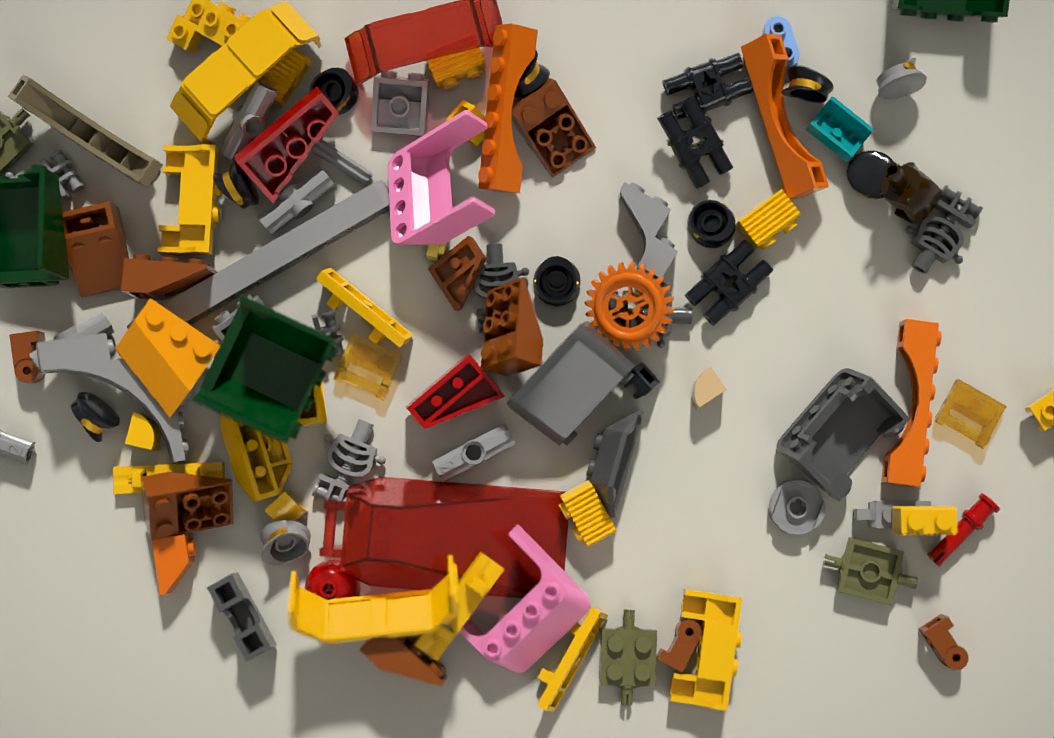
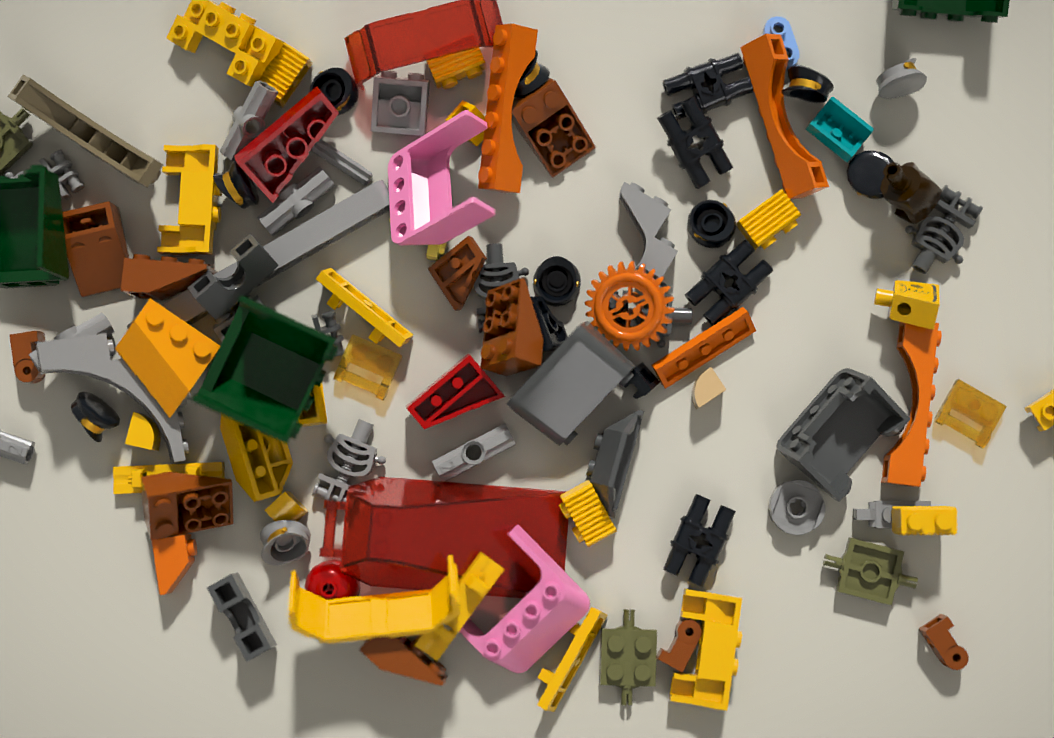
yellow windscreen [170,1,322,145] -> none
red pin [927,493,1000,567] -> none
none -> dark grey arch [188,233,279,320]
none -> black tile [531,296,568,352]
none -> orange plate [652,307,756,389]
none -> black pin [663,494,736,587]
none -> yellow torso [874,280,940,330]

